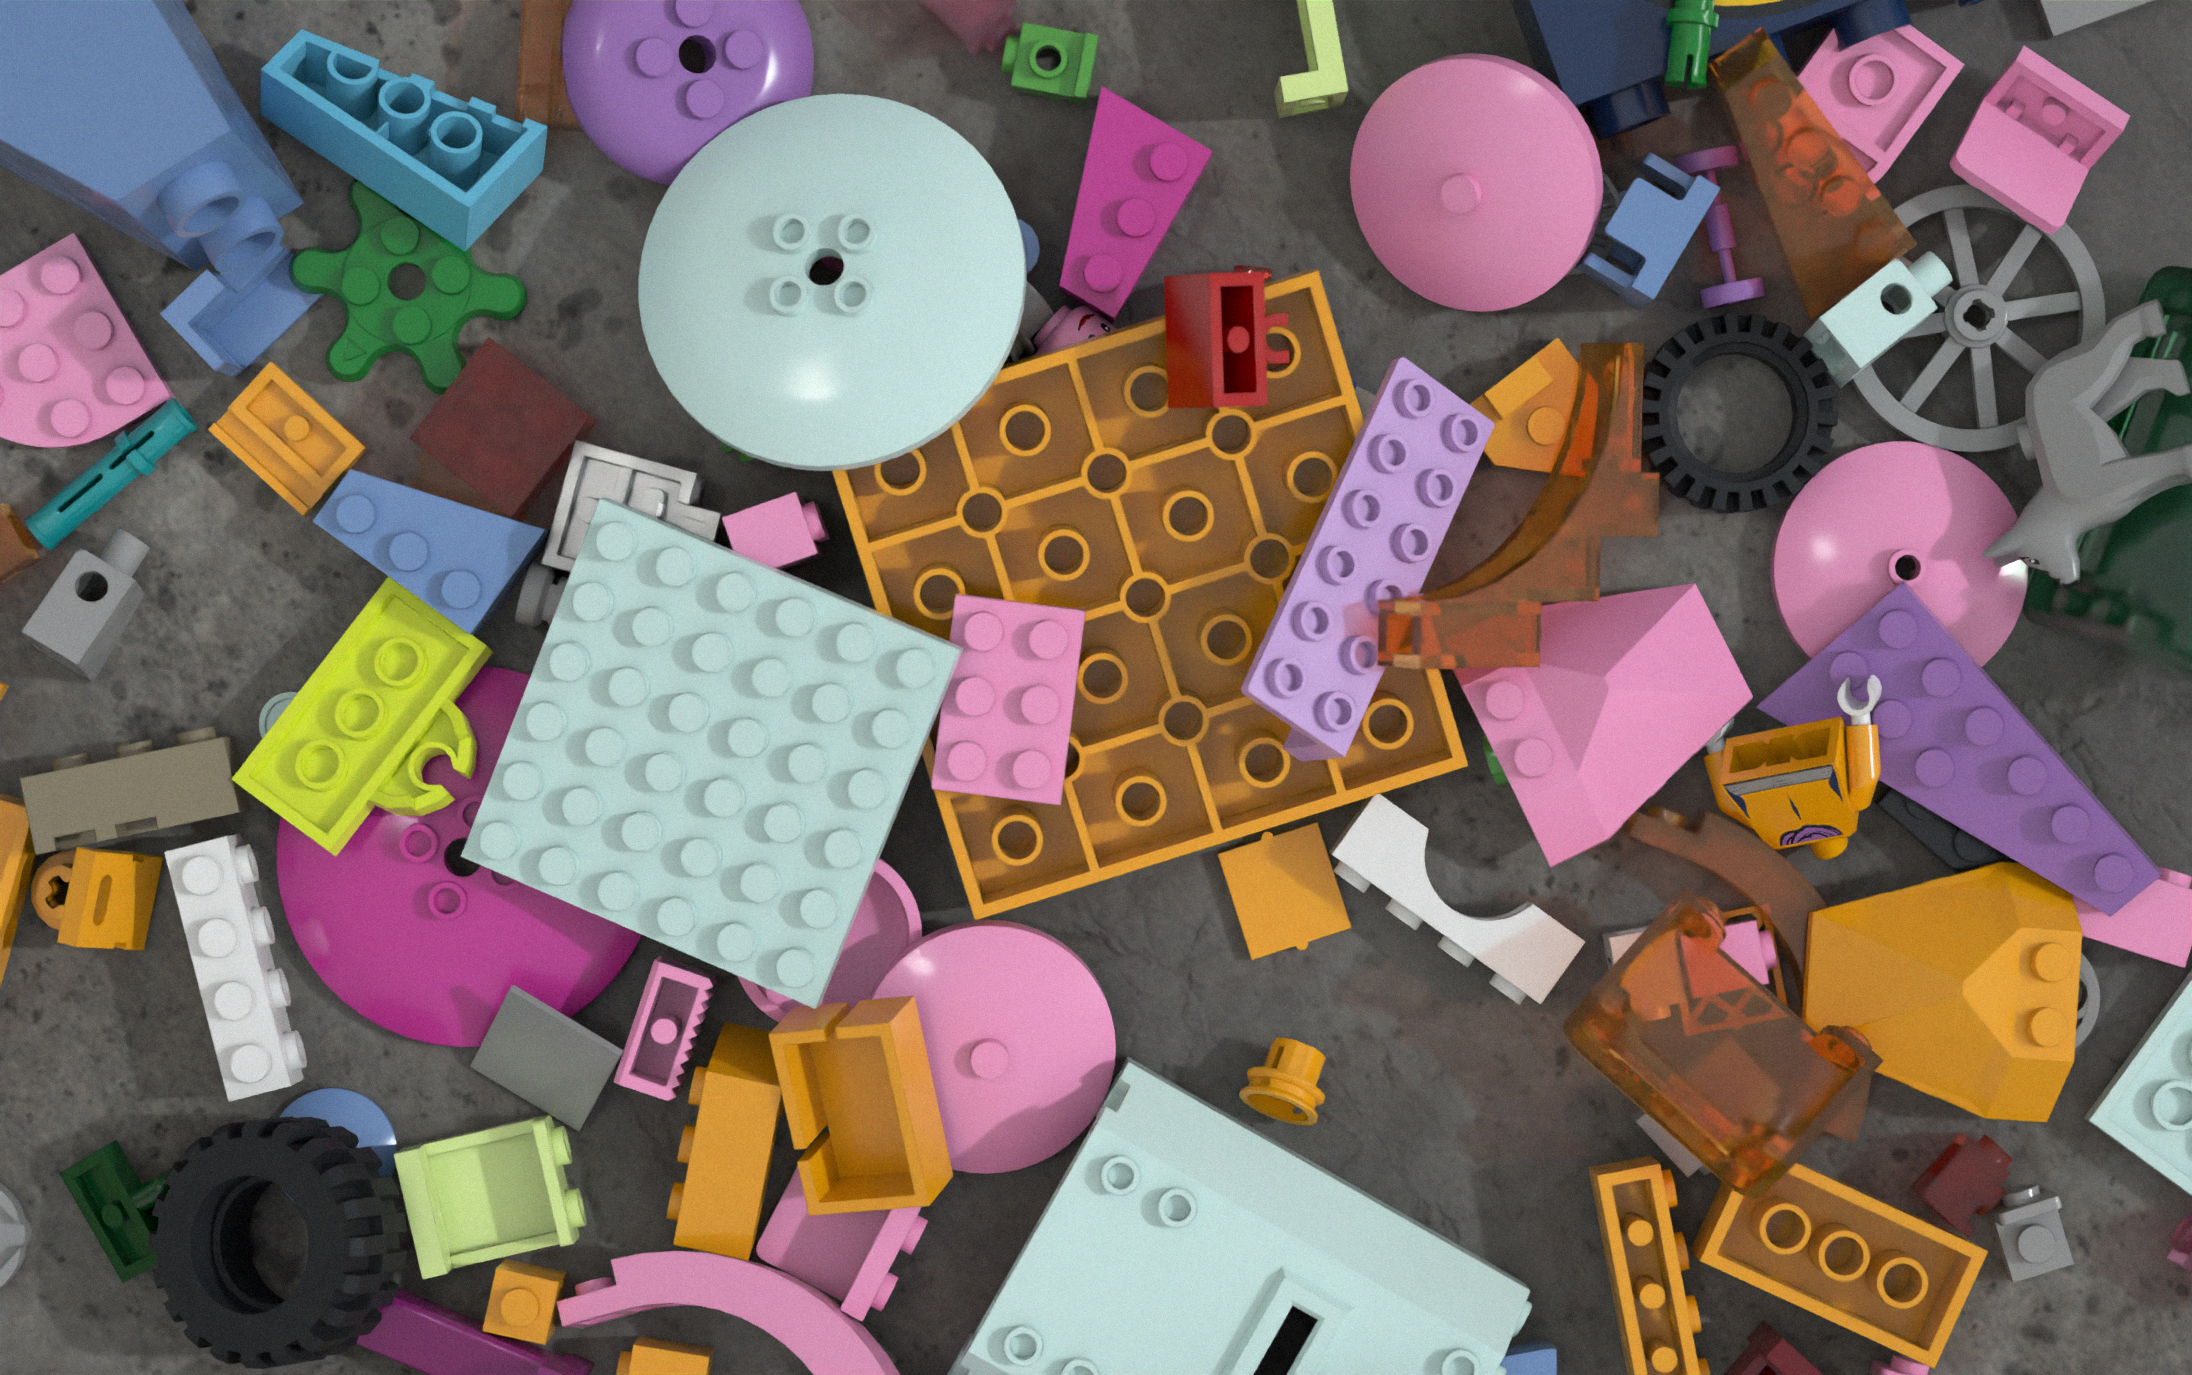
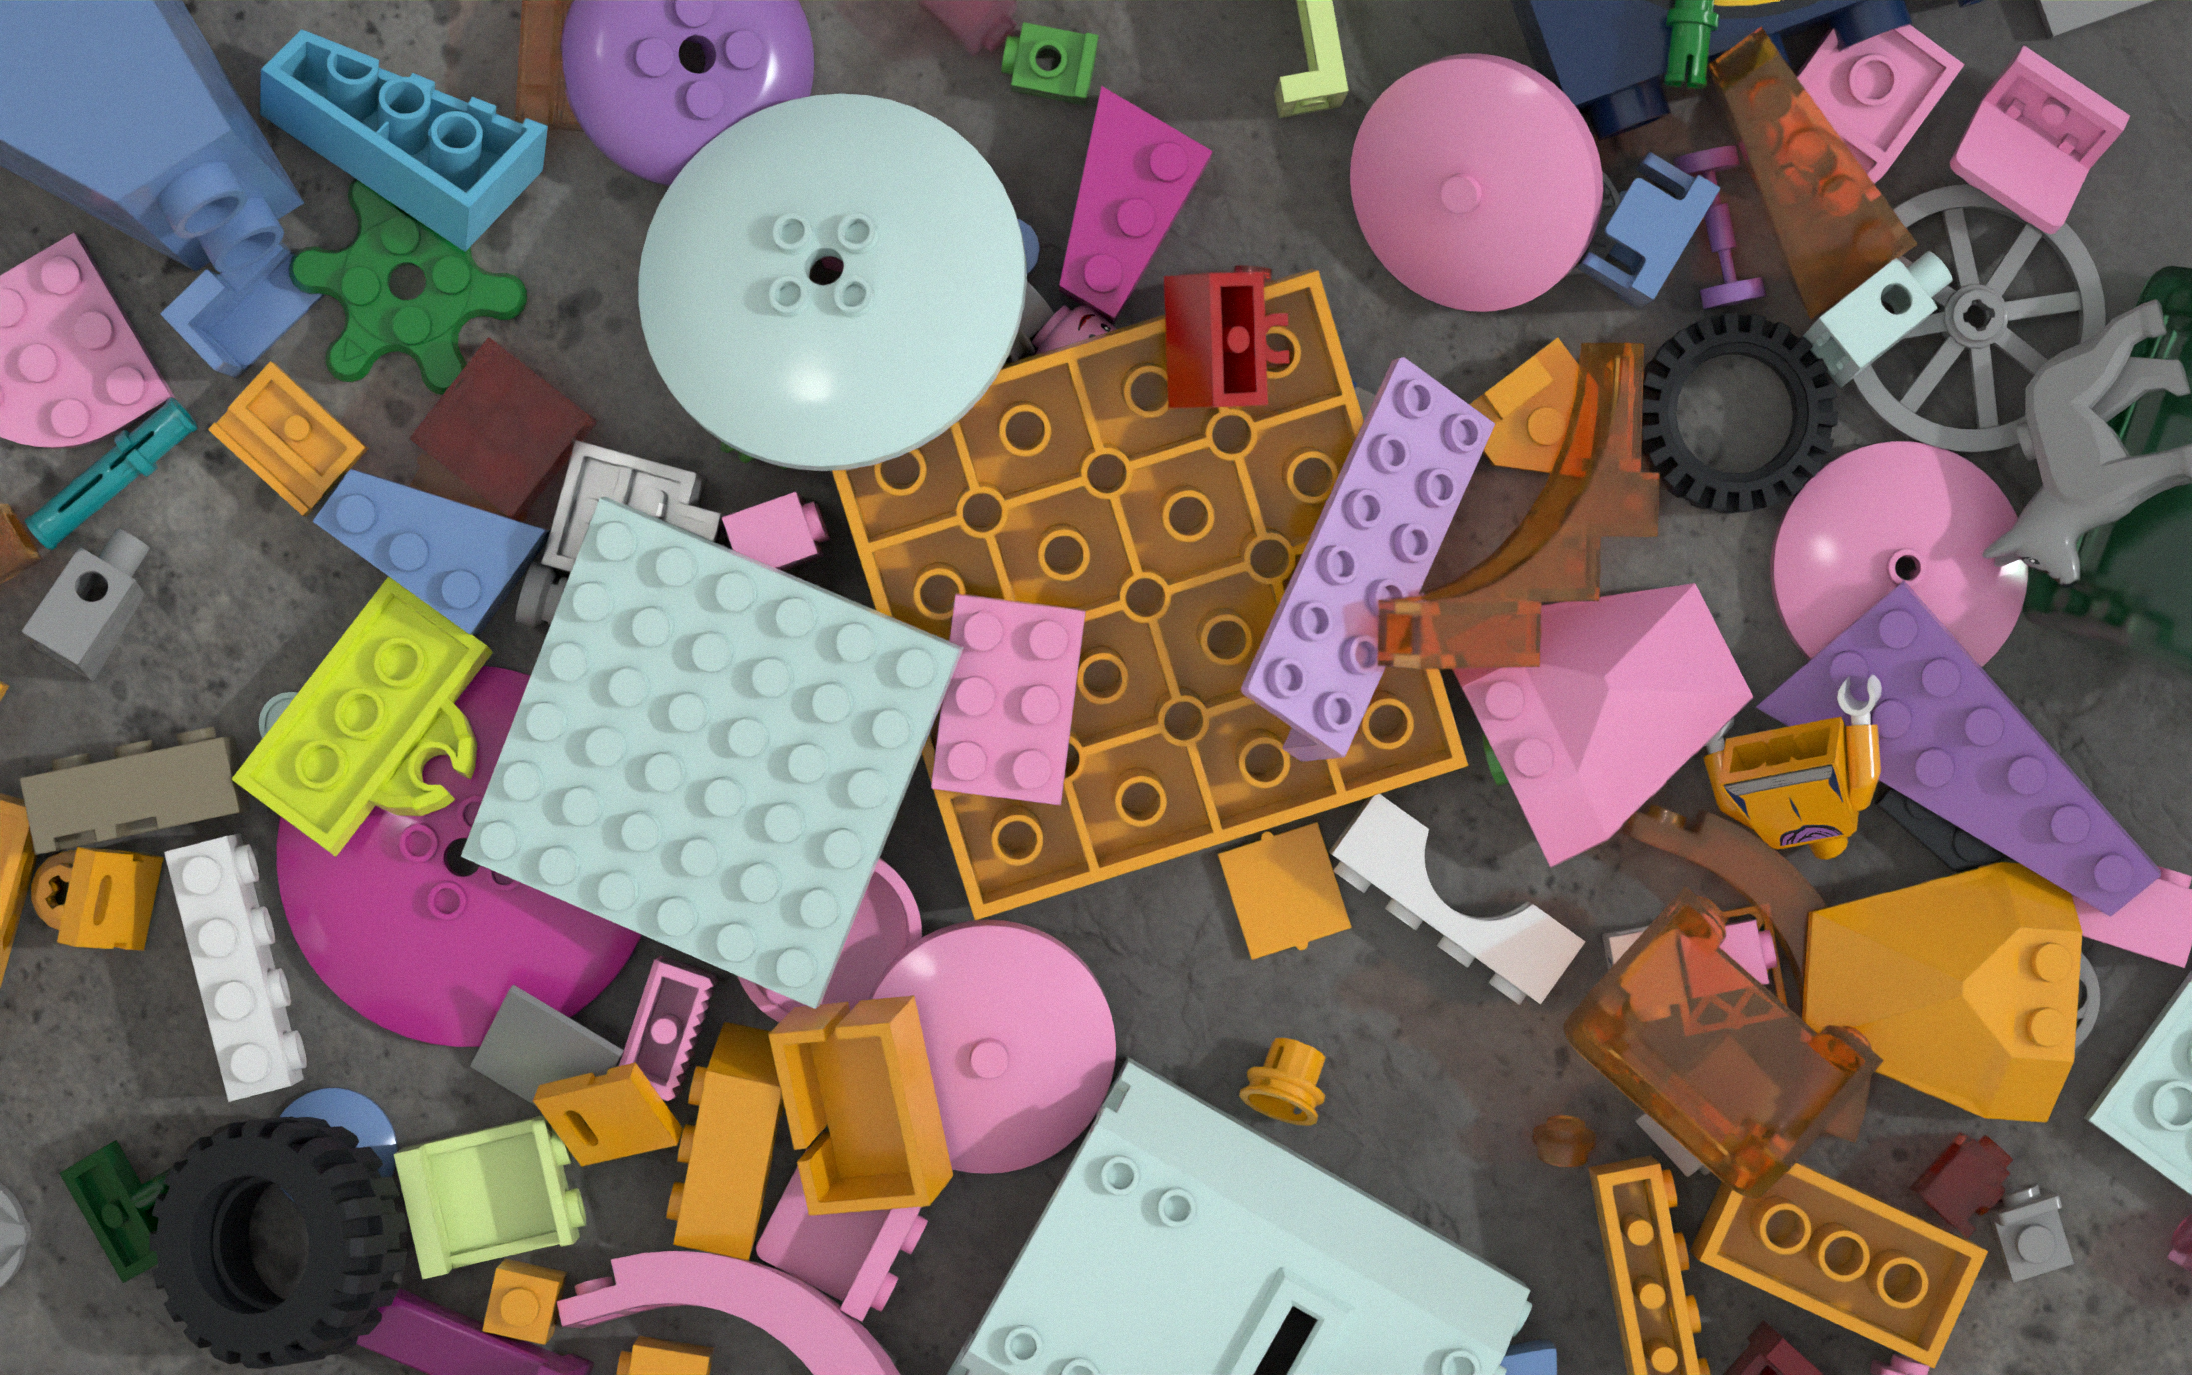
none -> light orange piece [533,1062,683,1167]
none -> clear orange plate [1532,1115,1597,1167]

